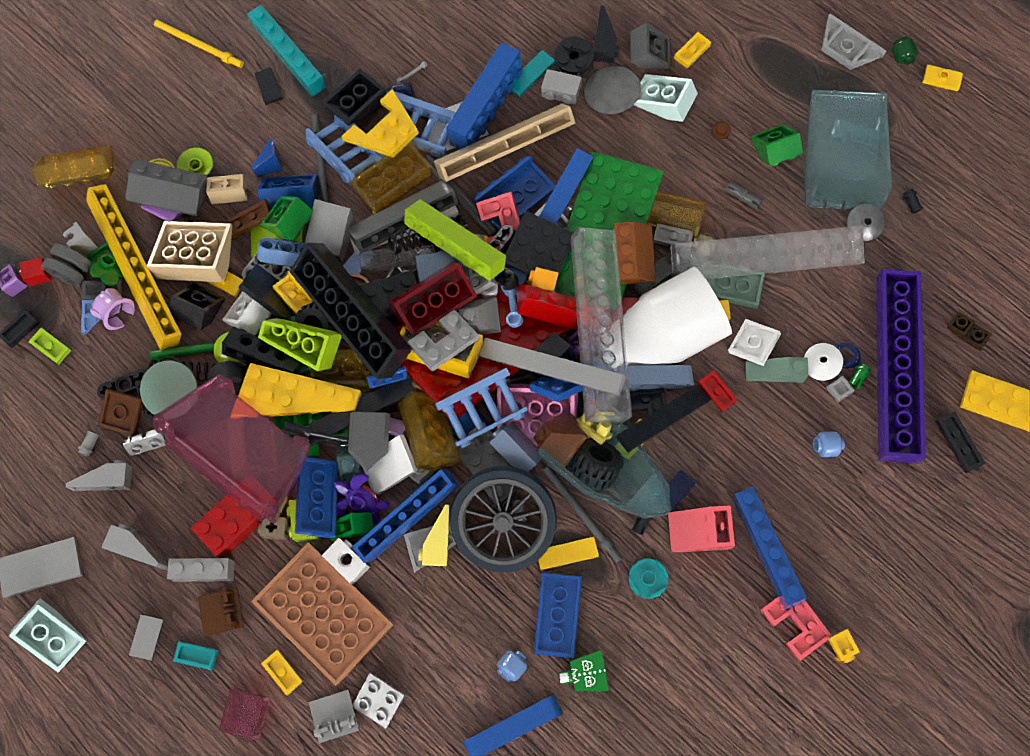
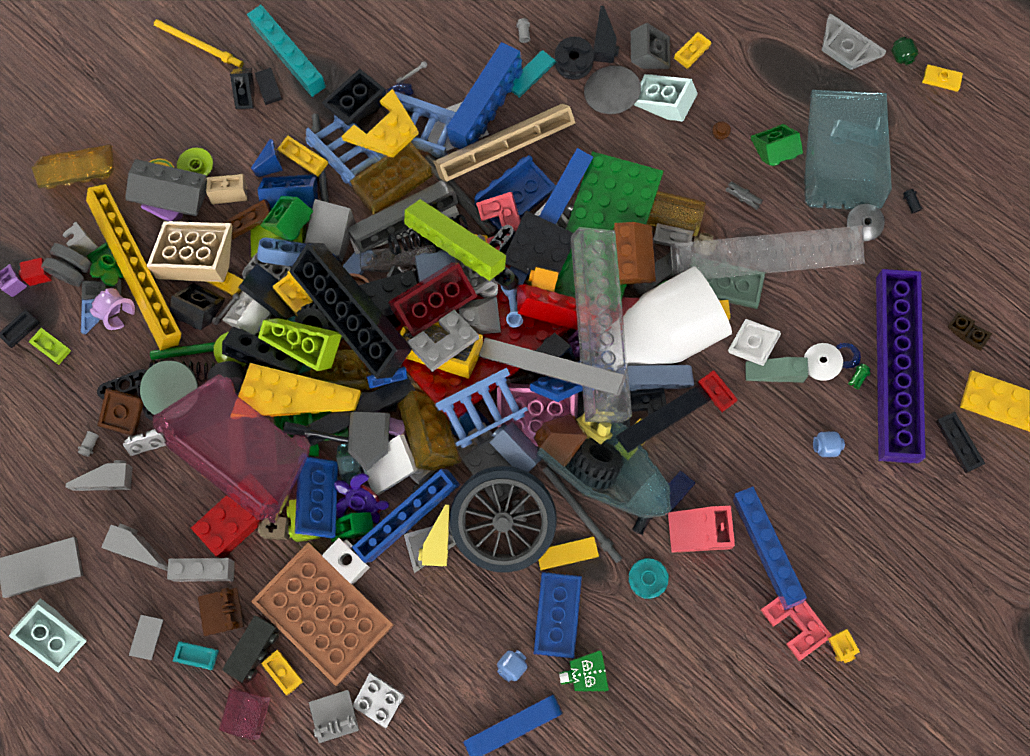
light grey brick [541,69,582,105] -> none
light grey tile [826,376,855,403] -> none
none -> flat silver hinge [212,293,240,325]
none -> pearl dark grey brick [222,615,279,683]
none -> black slope [230,68,254,109]
none -> yellow tile [277,135,329,177]
none -> light grey pin [516,18,530,43]

